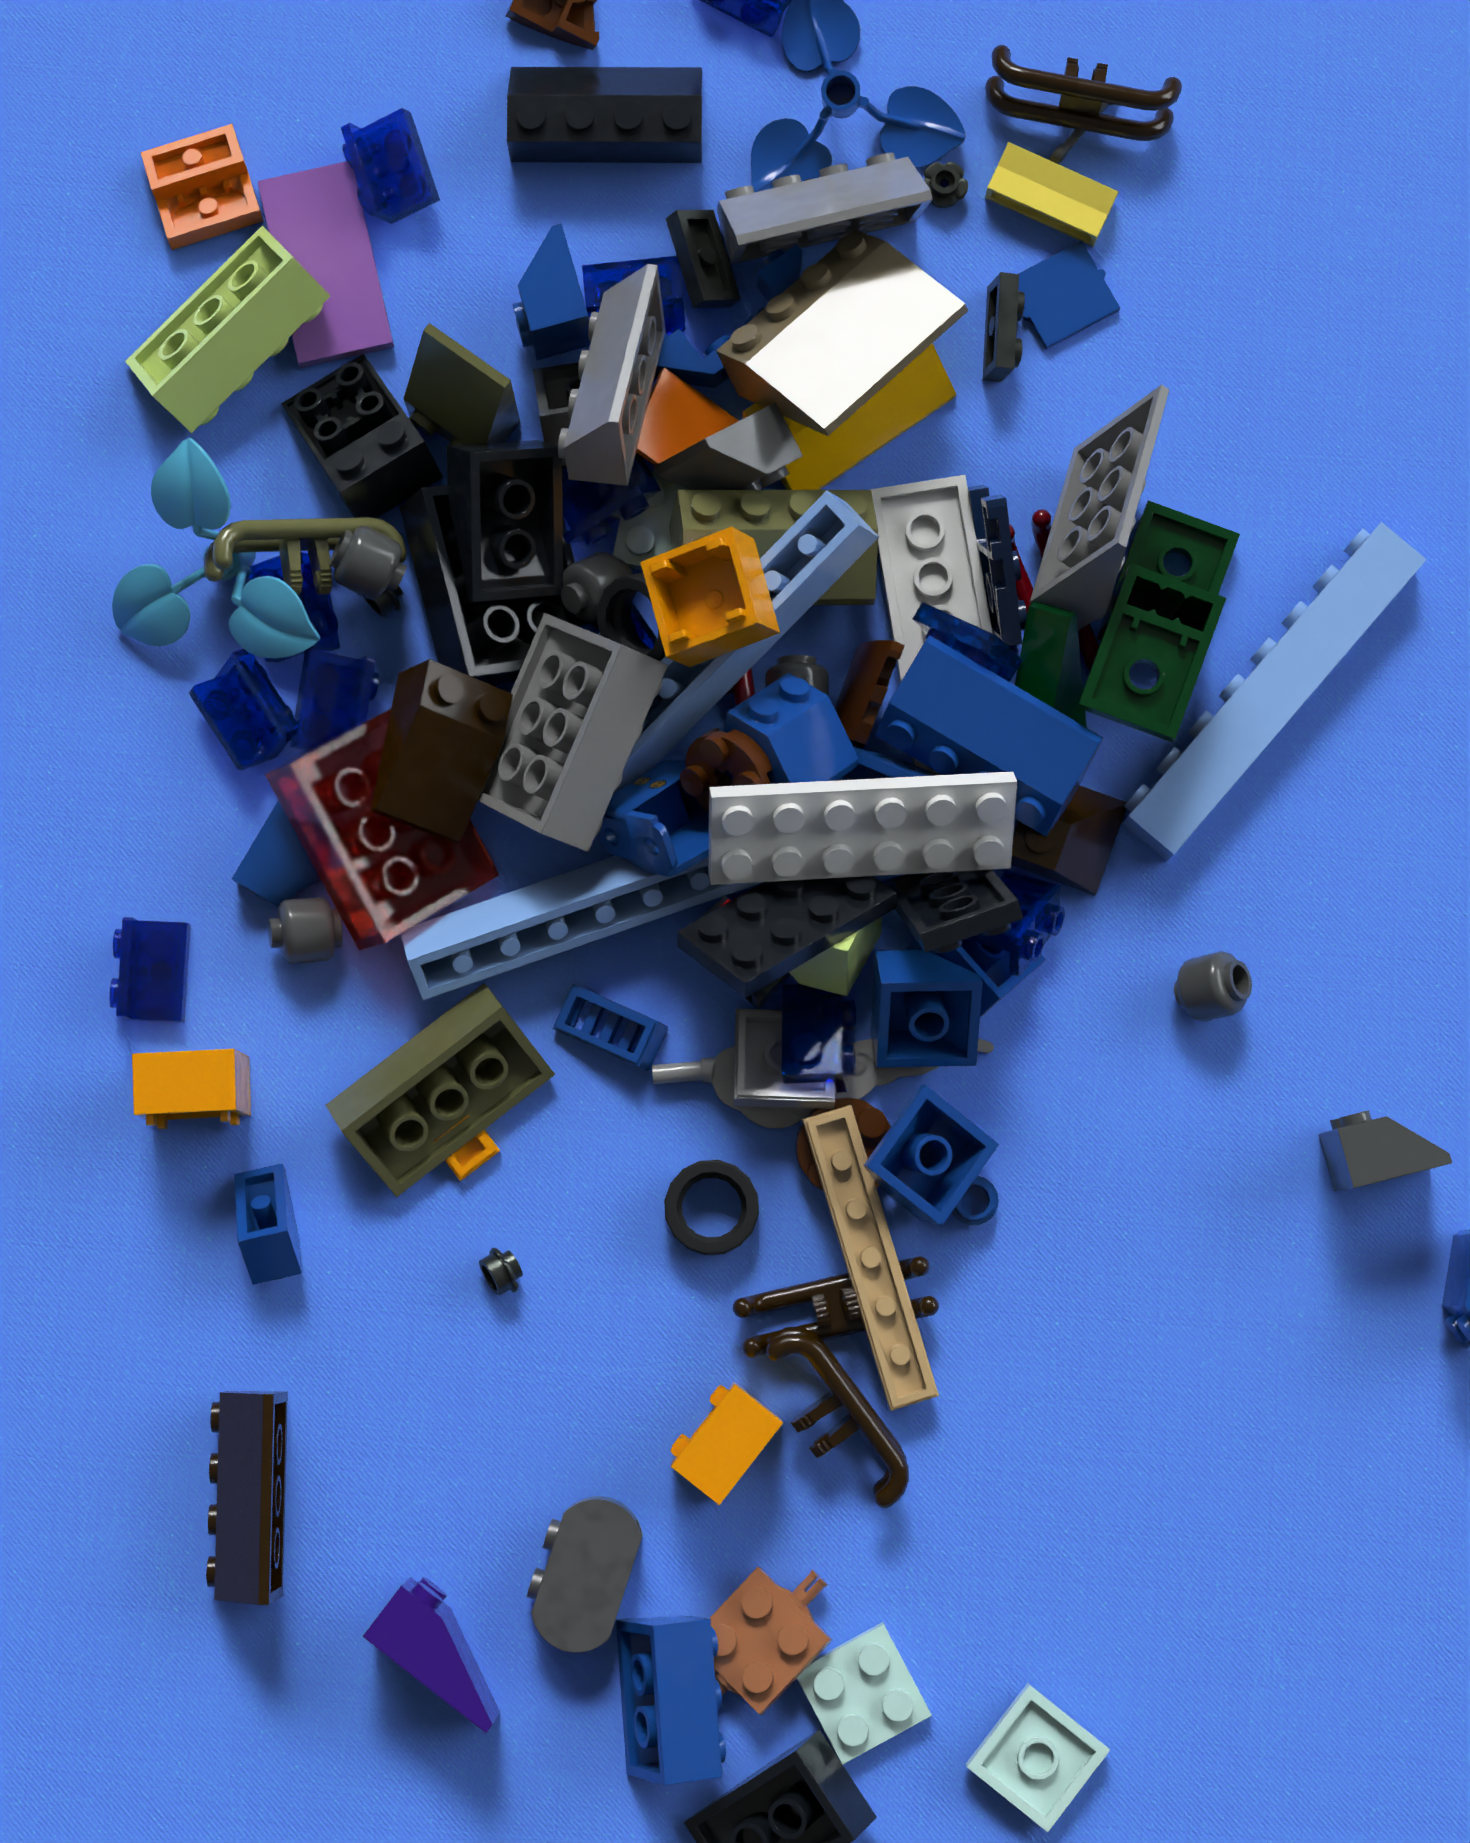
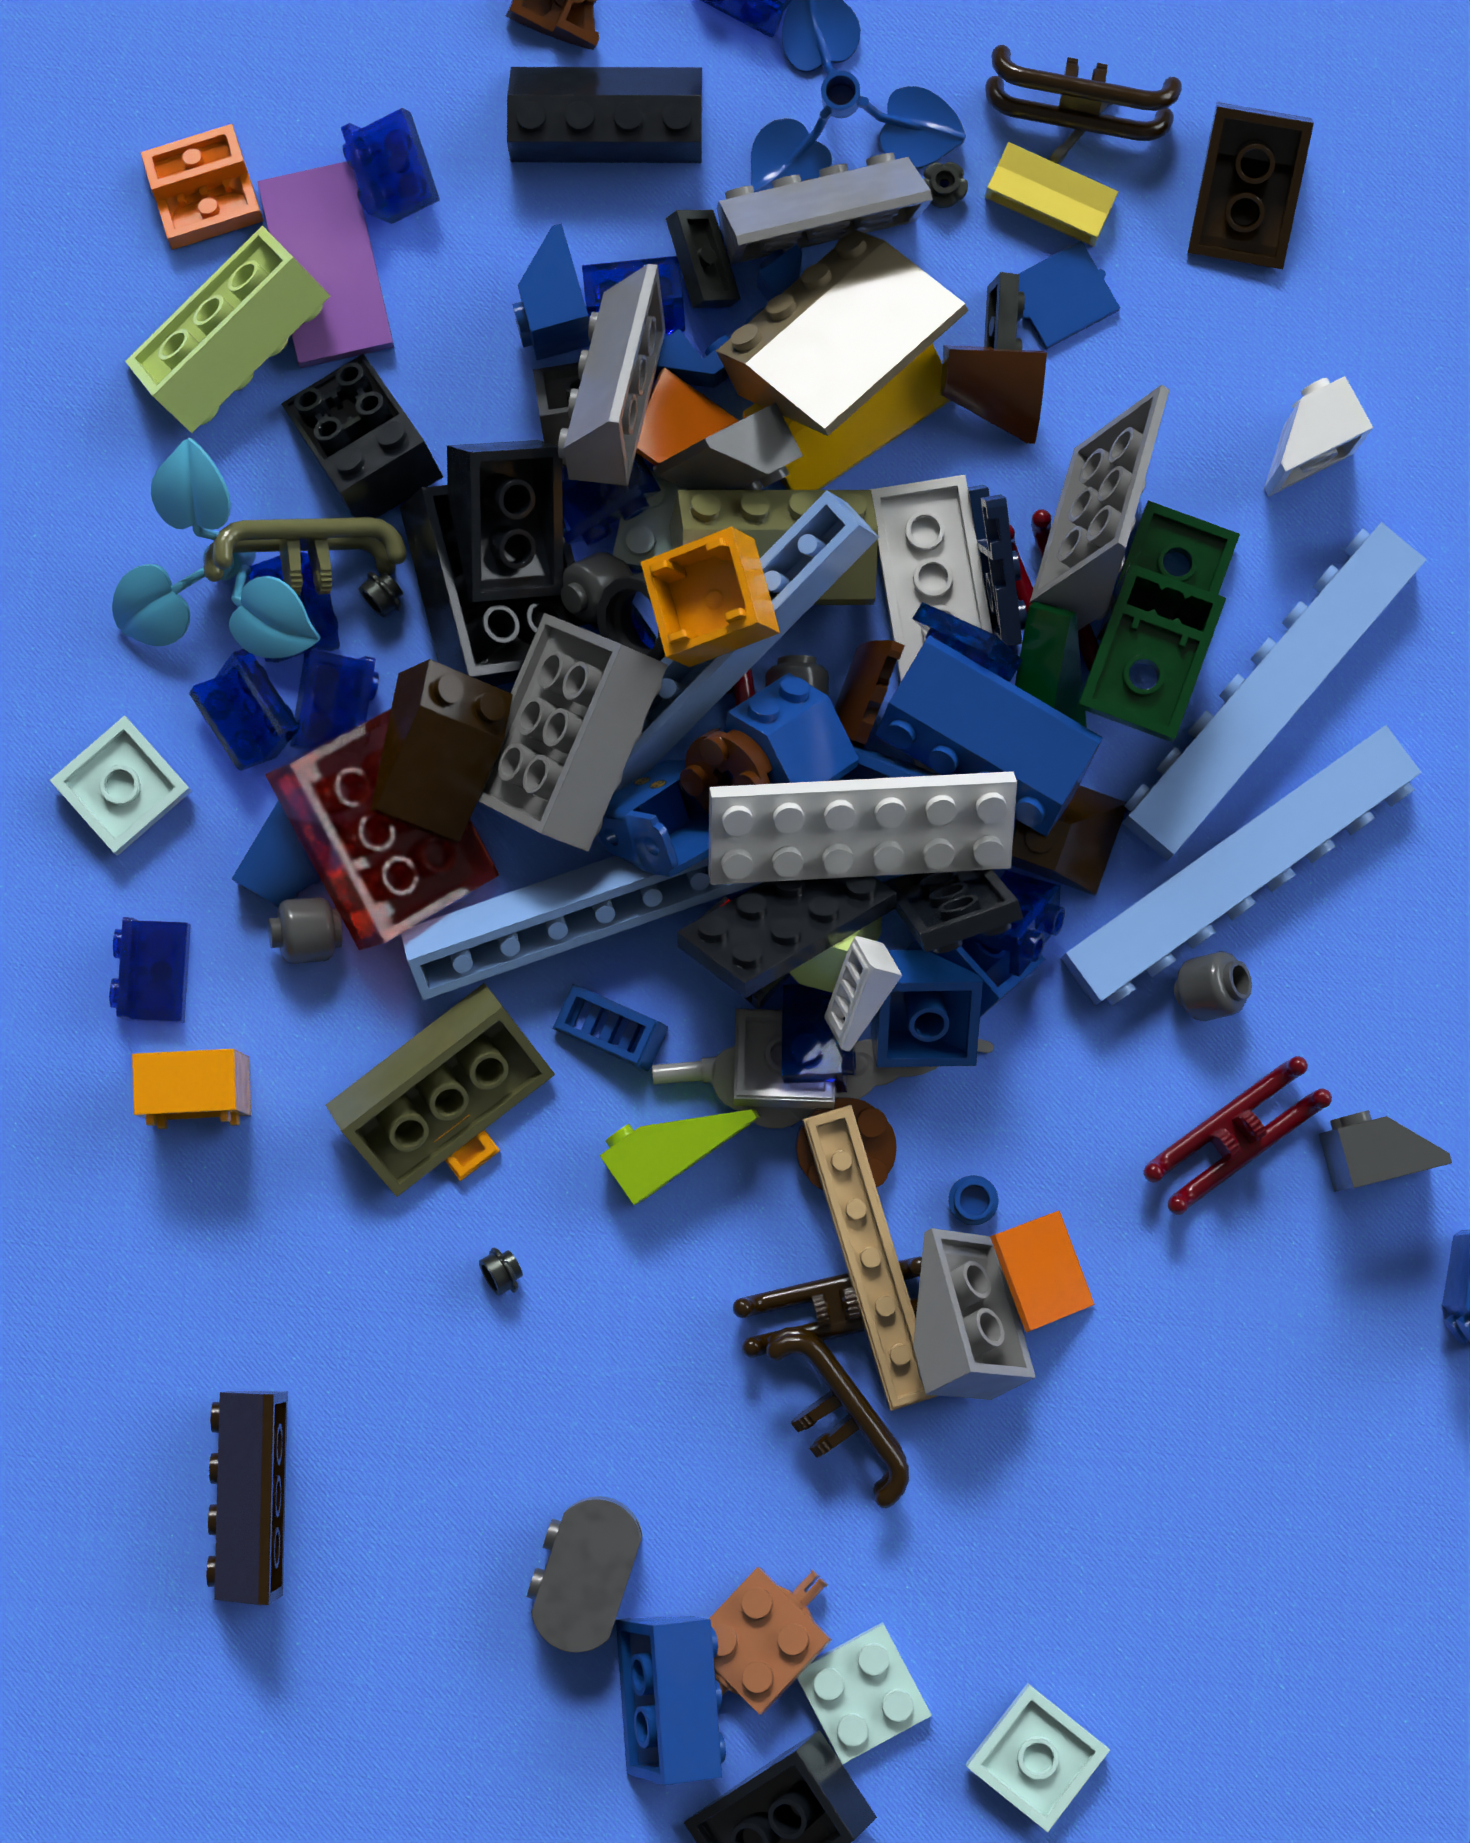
blue slope [234,1163,302,1285] -> none
dark grey head [329,526,407,600] -> none
dark purple slope [362,1577,500,1733] -> none
olive slope [404,323,520,445] -> none
black tyre [664,1160,759,1255] -> none
light orange container [670,1382,783,1505] -> none
blue slope [863,1084,999,1226] -> none
none -> light aqua plate [50,715,192,856]
none -> lime slope [599,1109,761,1205]
none -> white slope [824,936,902,1051]
none -> light grey slope [913,1228,1036,1400]
none -> reddish brown slope [940,345,1047,444]
none -> orange piece [990,1210,1095,1333]
none -> light blue brick [1061,725,1422,1006]
none -> dark red piece [1143,1056,1332,1215]
none -> dark brown slope [1188,102,1314,269]
none -> white slope [1264,376,1373,496]

